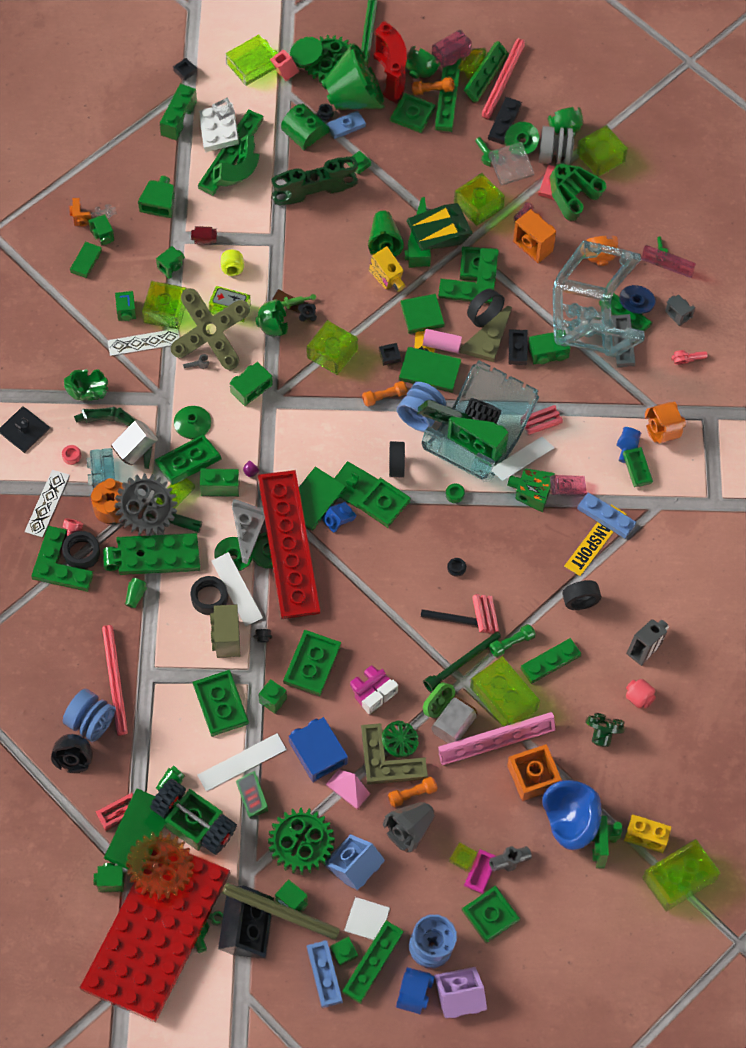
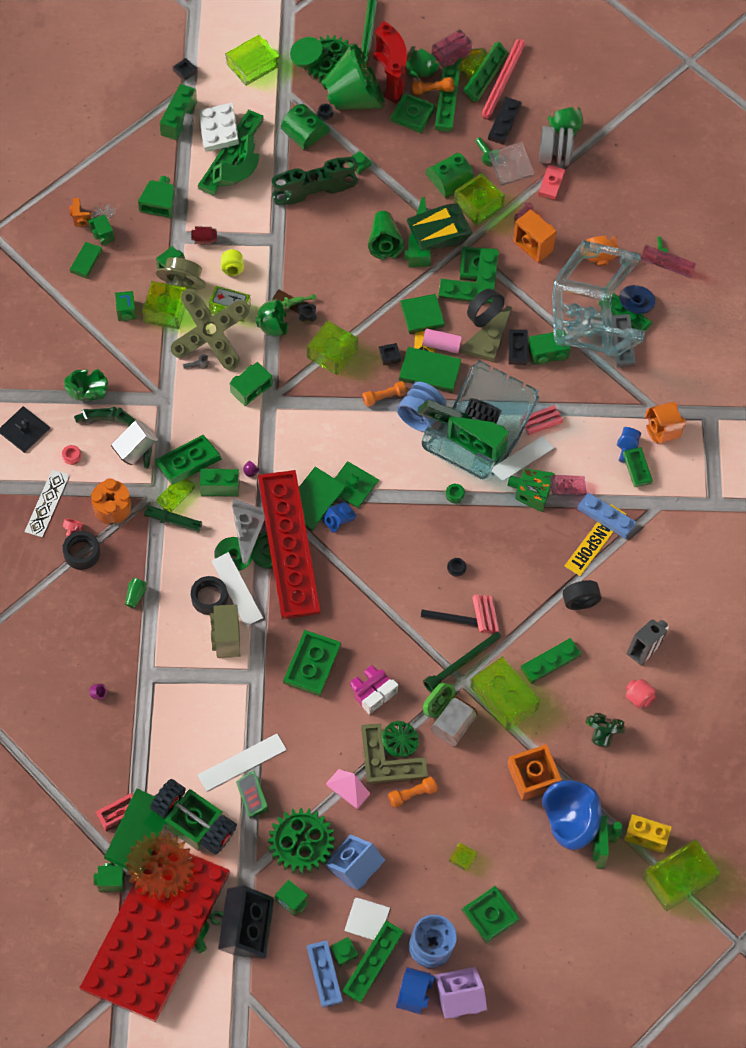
green plate [31,526,93,592] -> none
black cylinder [51,734,93,773] -> none
medium blue wheel [63,688,116,742] -> none
clear light blue brick [86,448,115,489] -> none
coral axle [102,625,128,736] -> none
green hinge [103,533,200,575] -> none
white sticker [107,329,180,356] -> none
dark grey gear [114,473,178,536] -> none
green cone [155,765,185,791] -> none
green dish [174,406,211,439] -> none
green tile [192,670,249,737] -> none
clear slope [212,97,235,121] -> none
olive axle [222,883,339,939] -> none
black plate [253,629,272,643] -> none
green brick [258,679,287,714] -> none
coral brick [270,49,299,81] -> none
blue brick [289,717,348,782] -> none
medium blue plate [327,111,366,139] -> none
green plate [357,477,411,528] -> none
yellow torso [369,246,406,292] -> none
dark grey cone [383,802,435,852] -> none
black tyre [389,441,405,477] -> none
bright pink tile [438,712,555,765] -> none
dark pink tile [464,849,496,894] -> none
green piece [489,624,536,657] -> none
dark grey axle [489,846,532,872] -> none
green dish [505,122,540,156] -> none
green connector [550,164,607,221] -> none
clear neon green brick [577,125,628,177] -> none
dark grey brick [665,294,696,326] -> none
coral plate [671,350,708,365] -> none
none -> magenta hinge [89,684,107,700]
none -> olive wheel [156,257,206,290]
none -> green brick [425,153,474,198]

